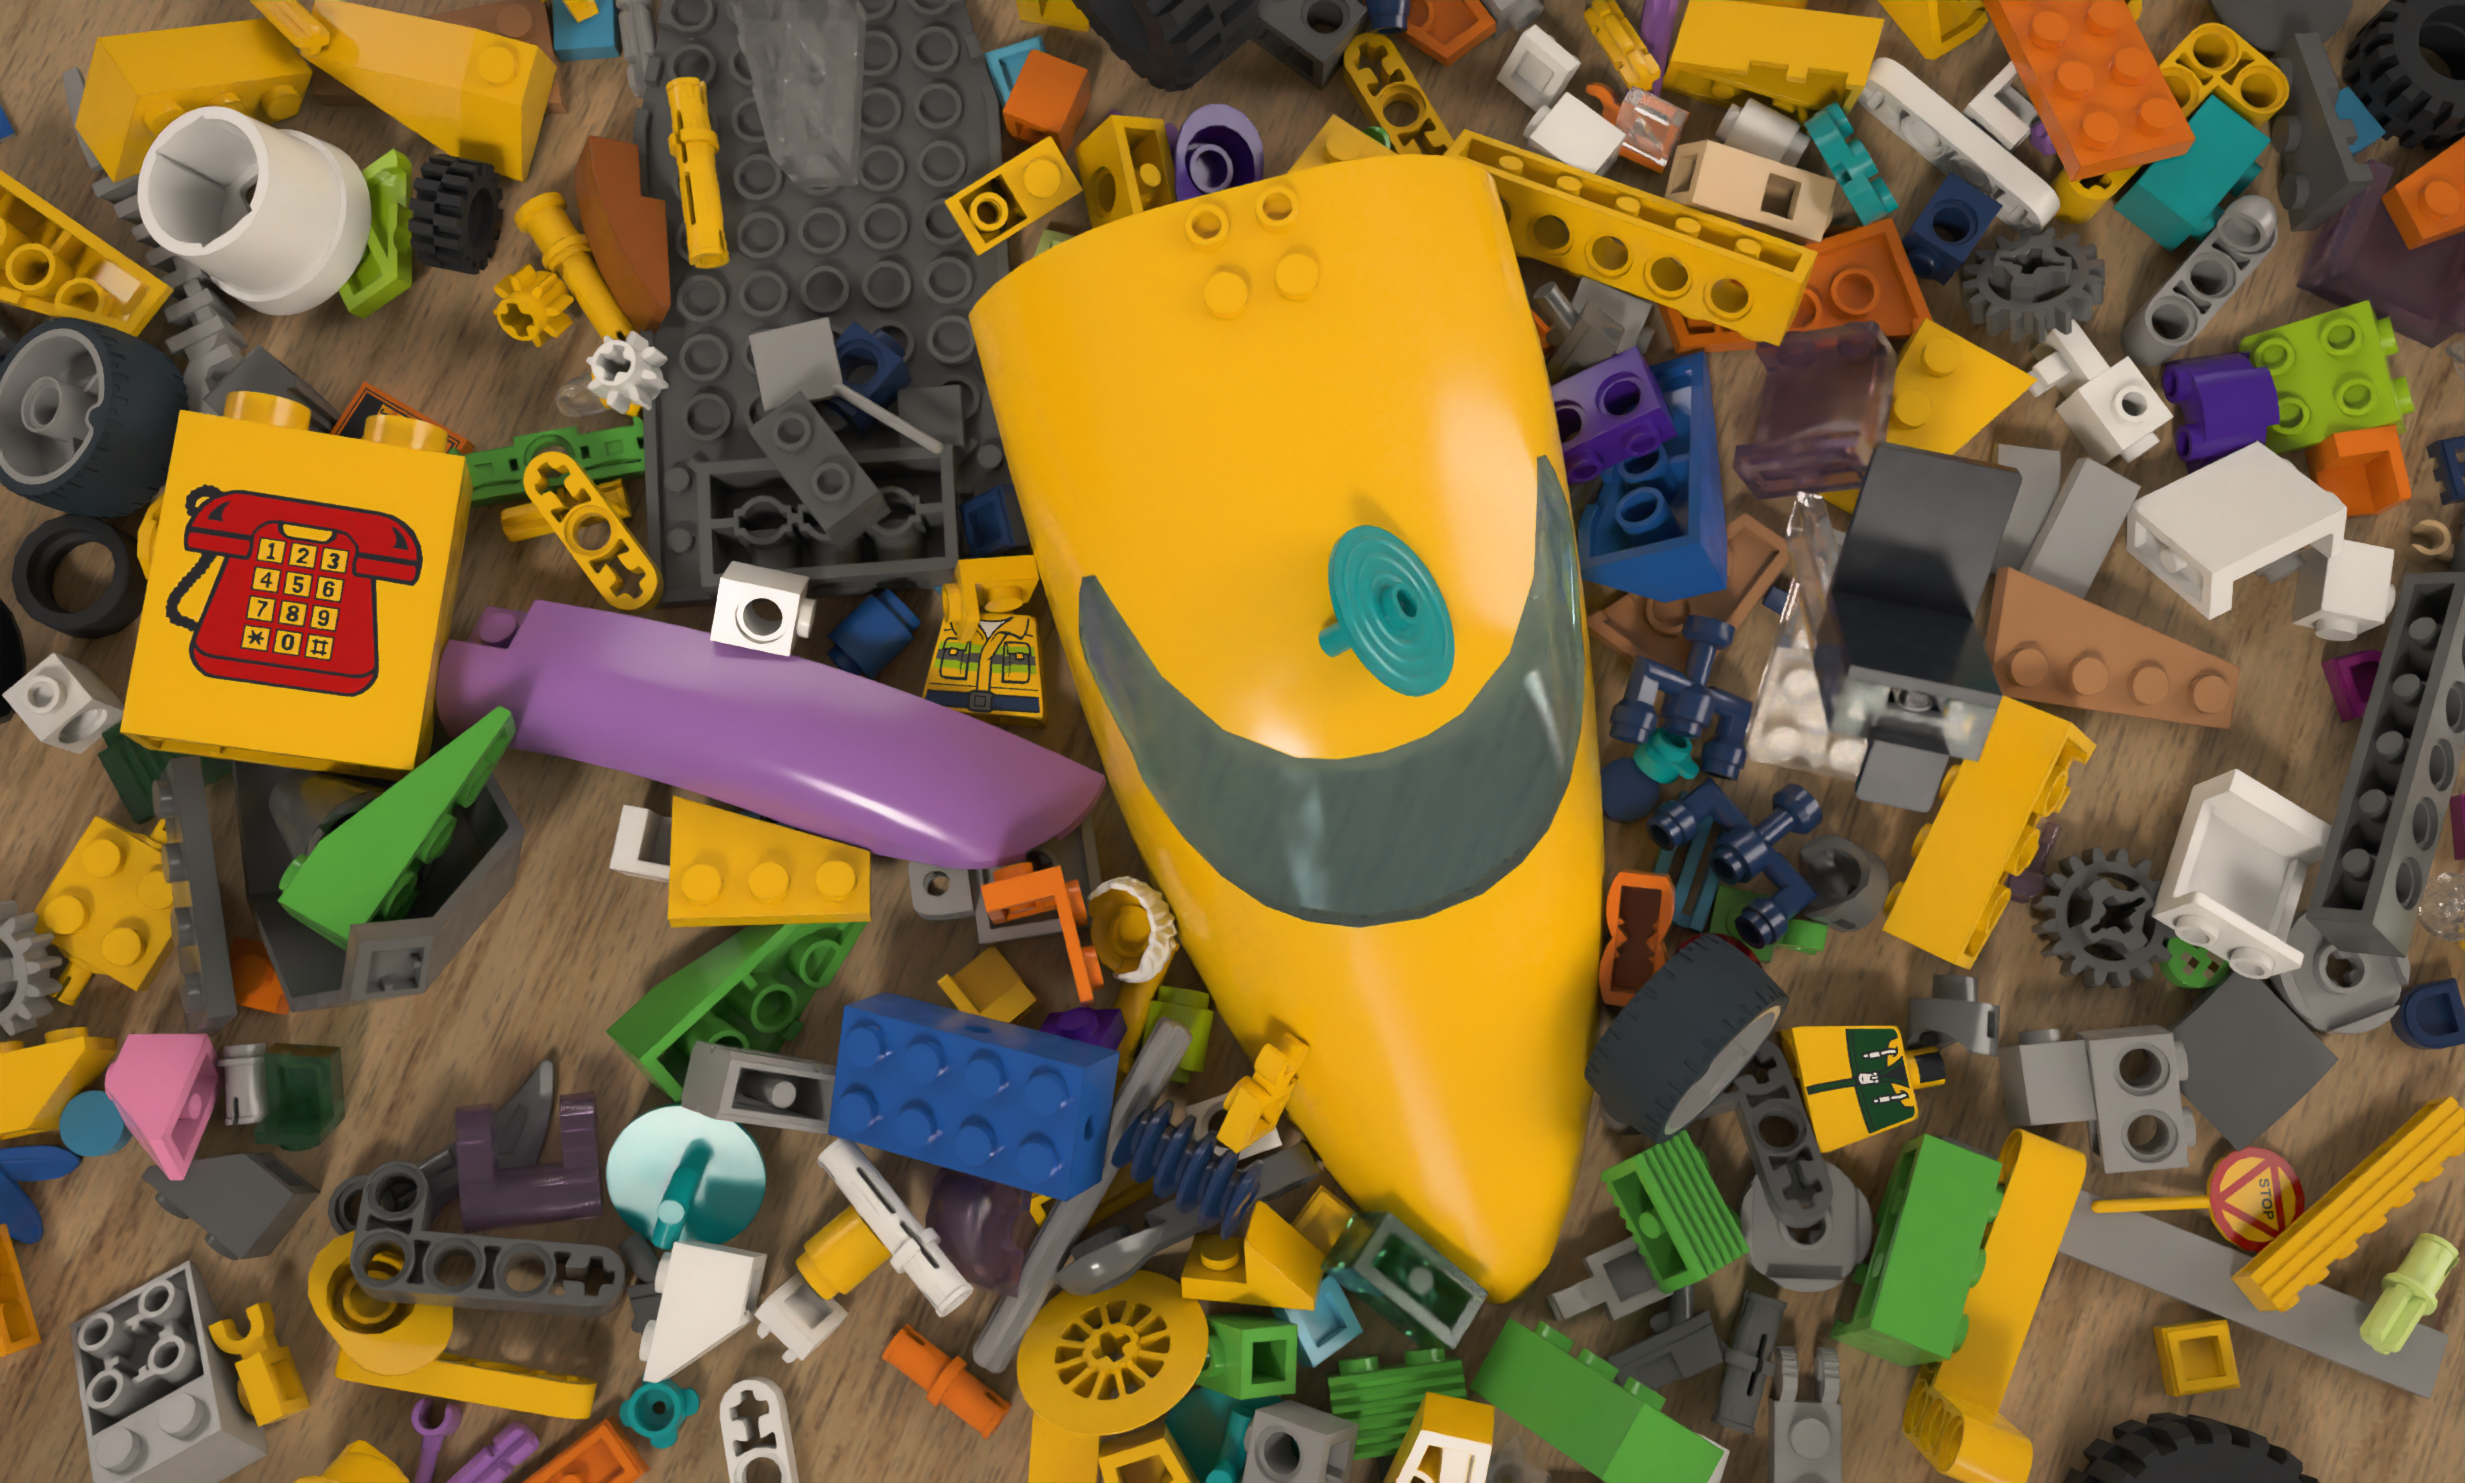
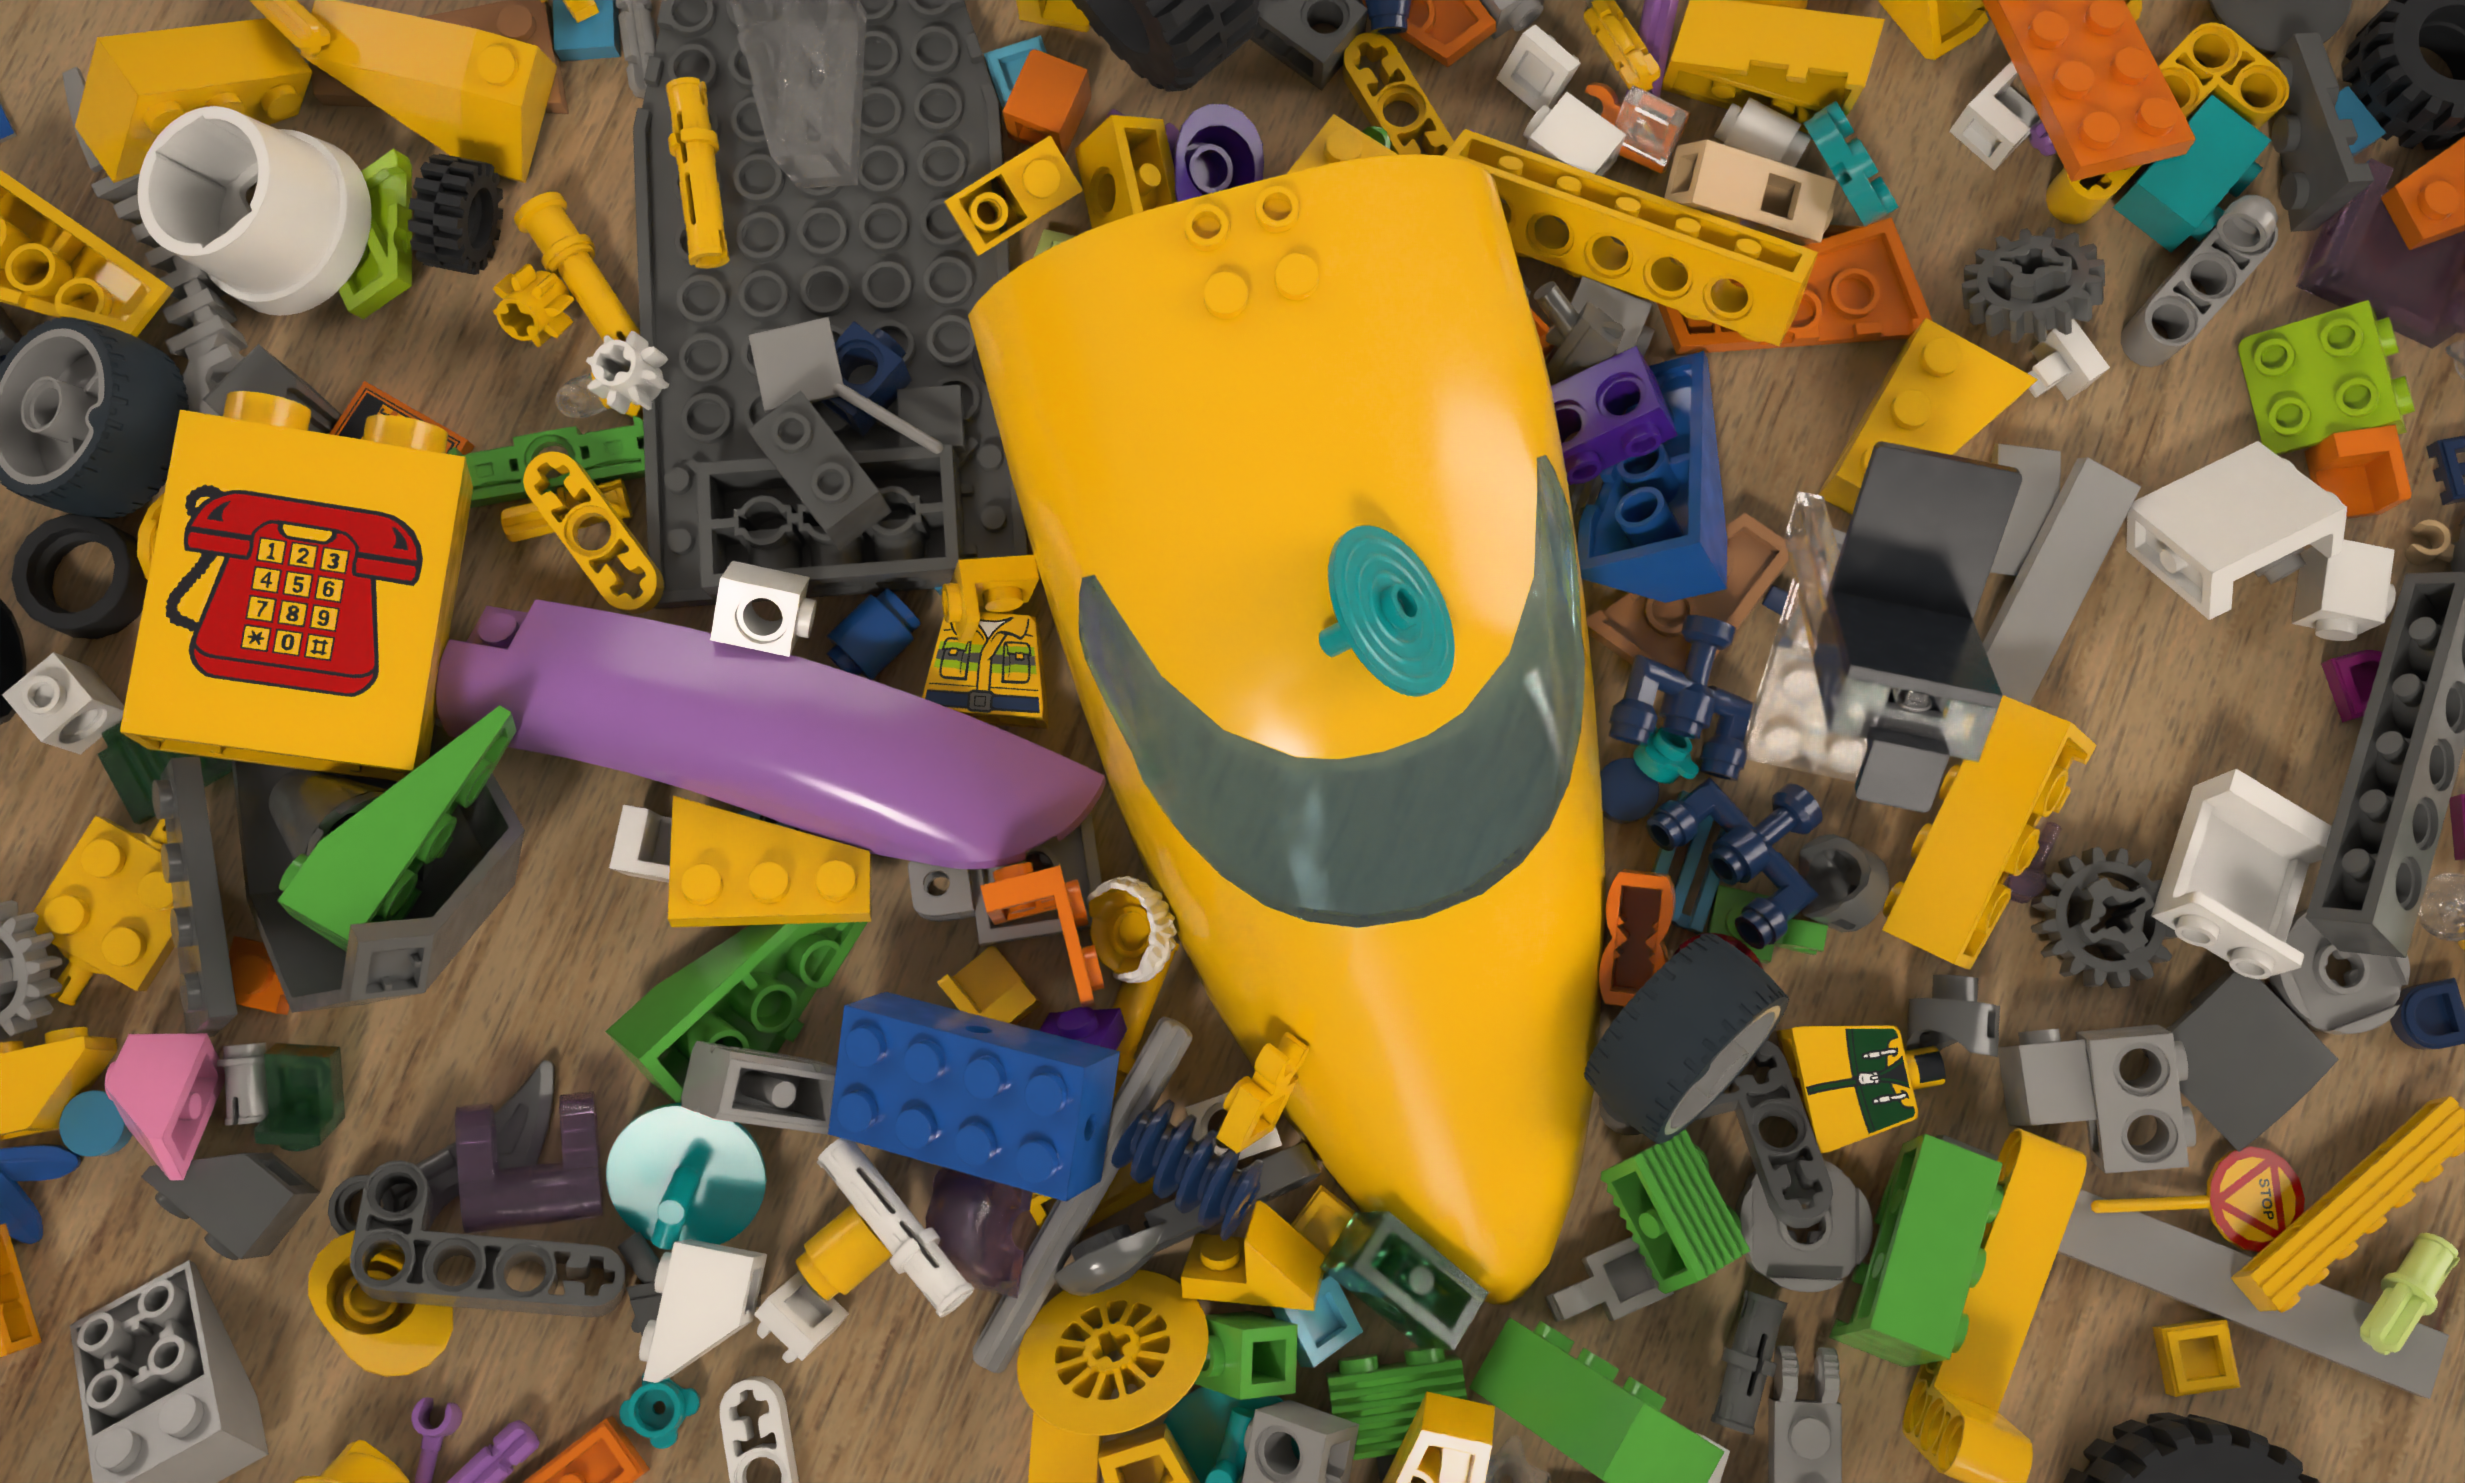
yellow plate [208,1301,311,1427] -> none
yellow beam [333,1347,598,1419] -> none
dark orange slope [574,135,671,335] -> none
orange pin [881,1323,1013,1440] -> none
dark blue tile [959,484,1031,559] -> none
lime brick [1141,986,1214,1084] -> none
dark grey piece [1604,1283,1728,1391] -> none
panel [1733,321,1898,500] -> none
white beam [1858,57,2060,236] -> none
dark blue brick [1901,172,2003,286] -> none
medium nougat wing [1985,567,2240,730] -> none
white brick [2055,356,2174,466] -> none
bright green tile [2158,937,2230,990] -> none
dark purple cylinder [2162,350,2280,475] -> none

